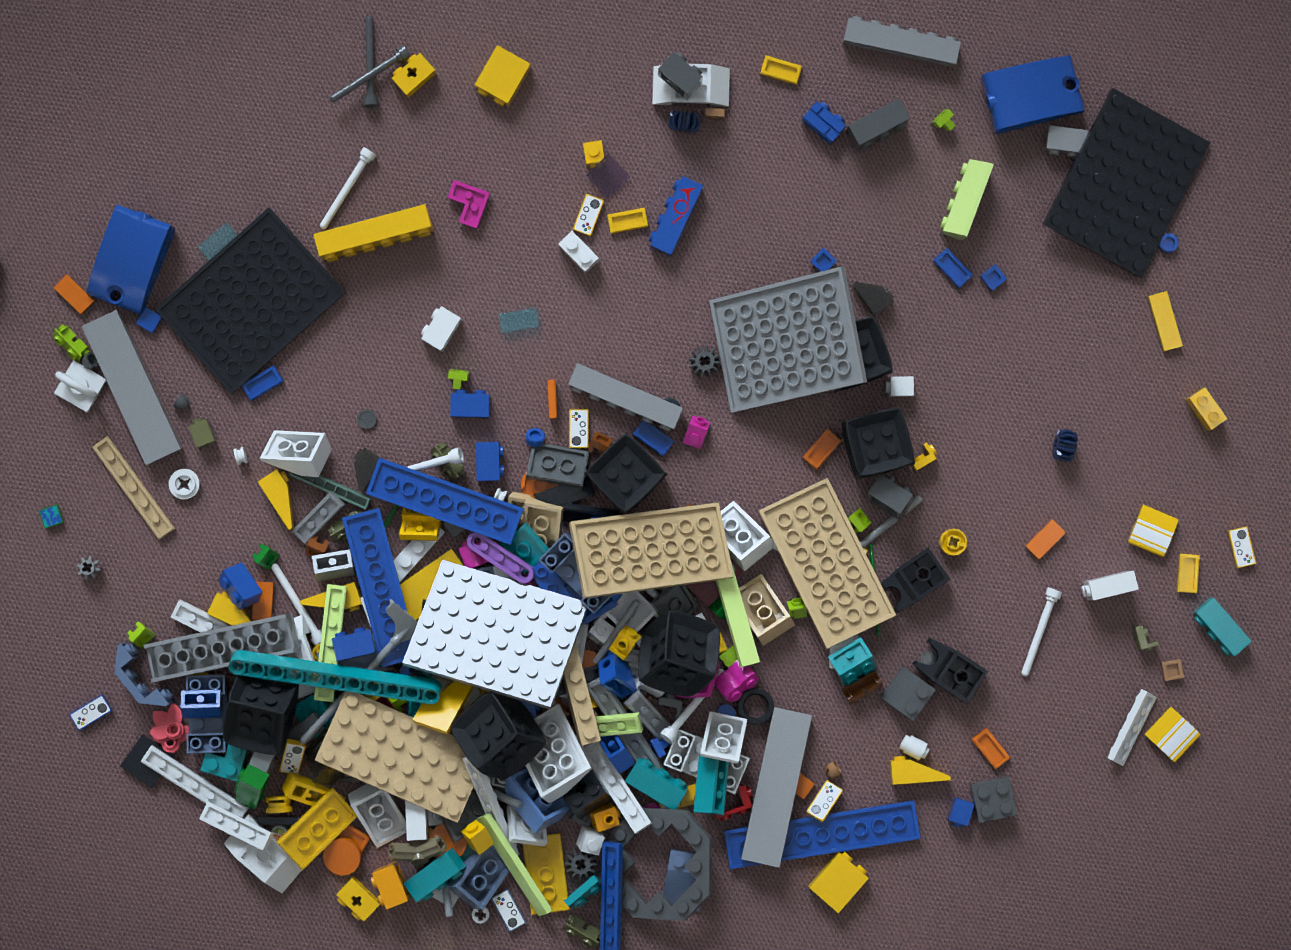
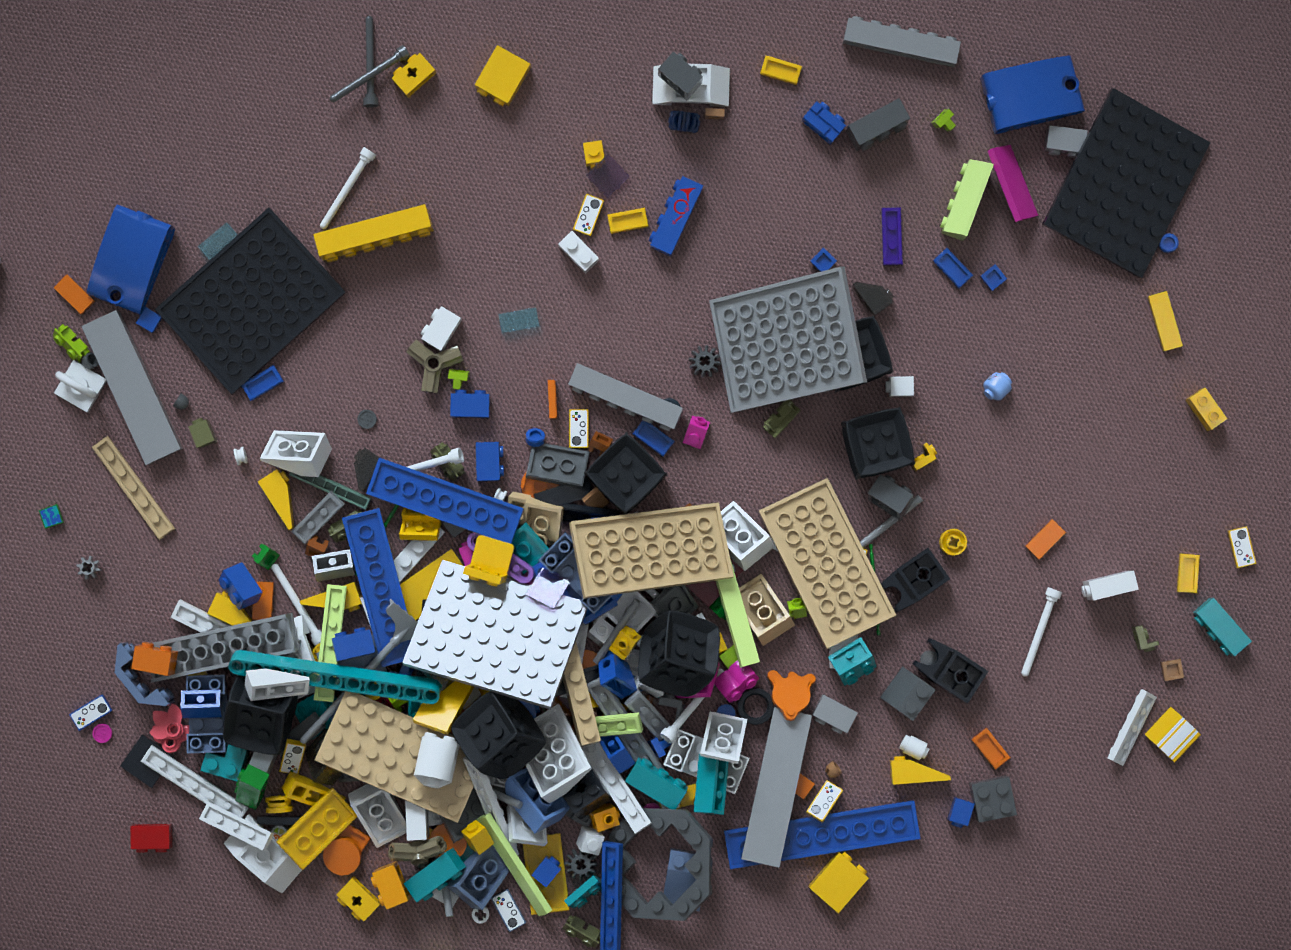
lime tile [127,622,155,649] -> none
white gear [169,469,200,499] -> none
dark pink plate [447,180,490,229] -> none
red bracket [715,784,753,821] -> none
orange tile [802,428,842,470] -> none
reddish brown hinge [842,670,883,705] -> none
lime tile [848,508,872,533] -> none
dark blue gear [1052,429,1078,462] -> none
slope [1128,504,1179,557] -> none
none -> dark pink piece [92,724,112,743]
none -> red brick [130,824,173,853]
none -> orange brick [131,642,178,676]
none -> white slope [245,669,310,701]
none -> dark tan piece [406,339,464,393]
none -> white cylinder [414,732,459,789]
none -> yellow bracket [463,535,514,586]
none -> piece [525,568,570,610]
none -> blue brick [531,855,562,887]
none -> medium nougat tile [582,487,609,508]
none -> olive hinge [763,400,801,438]
none -> orange tile [767,670,816,721]
none -> light grey brick [812,694,858,734]
none -> dark purple tile [881,207,903,266]
none -> light blue head [983,372,1012,401]
none -> dark pink tile [988,145,1038,222]

